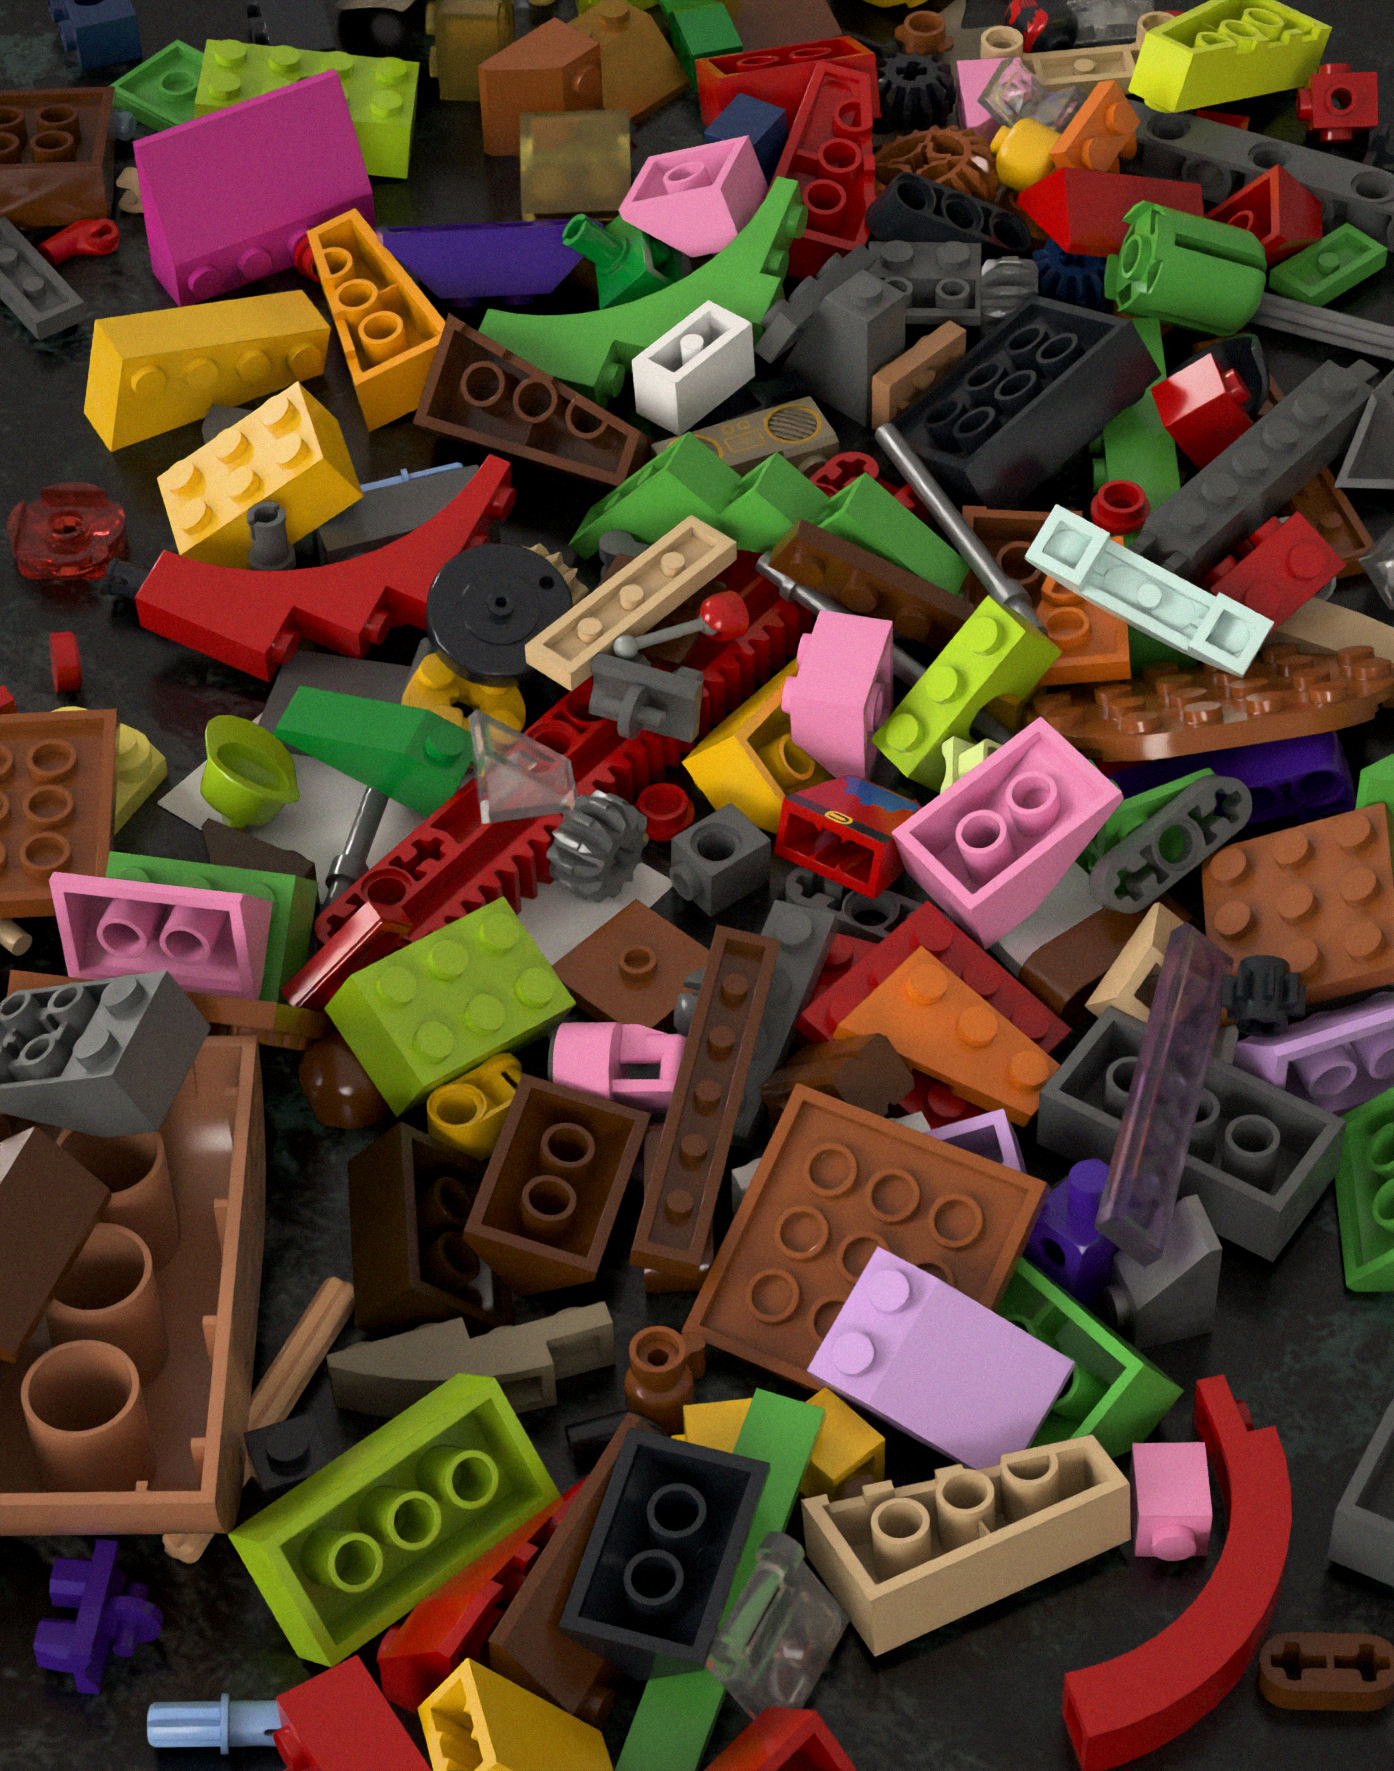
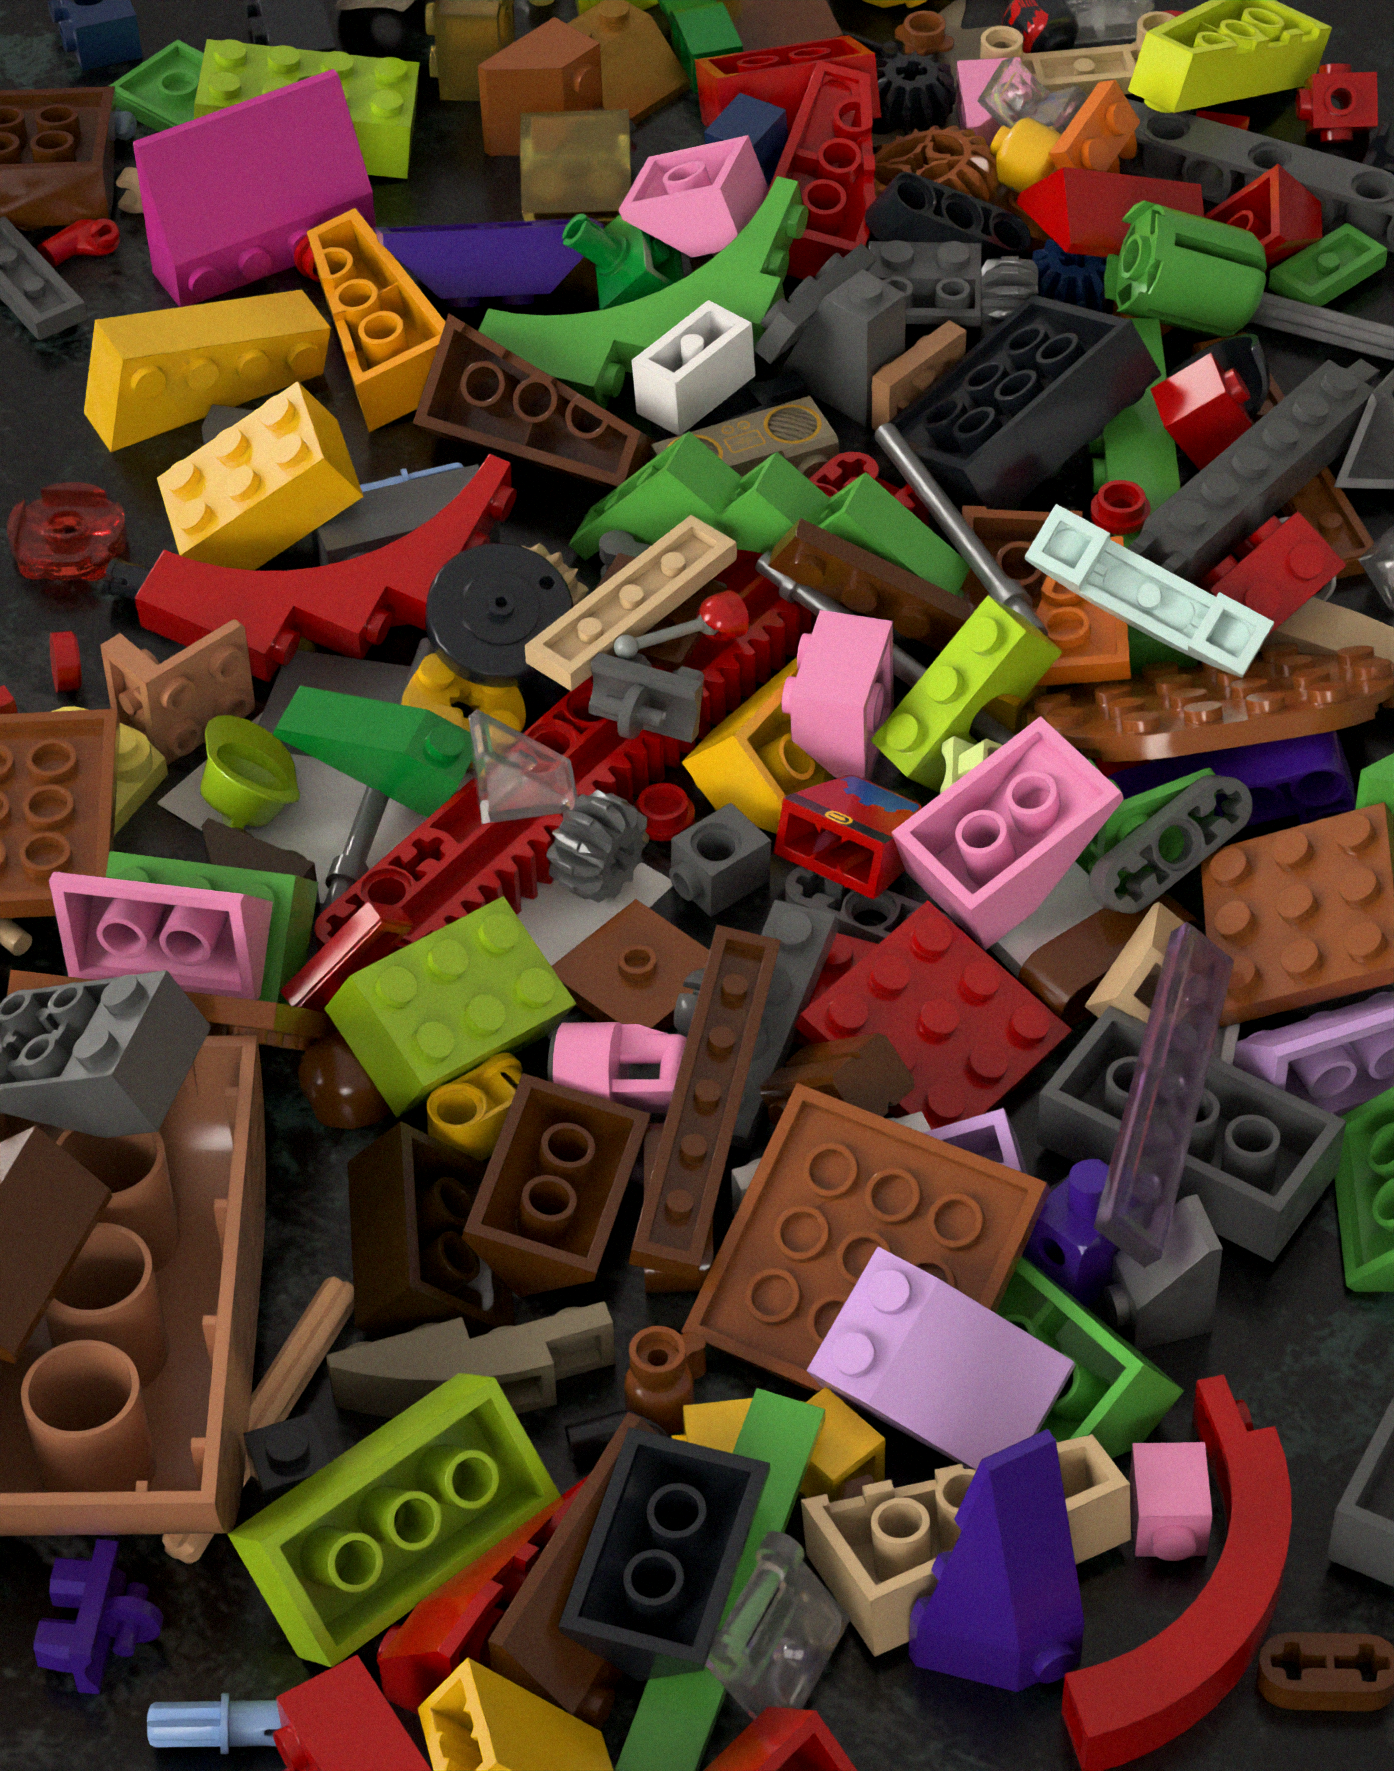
dark grey pin [247,501,296,571] -> none
orange wing [832,946,1061,1128] -> none
black gear [1221,955,1306,1037] -> none
none -> nougat bracket [100,619,255,765]
none -> dark purple wedge [908,1429,1085,1692]

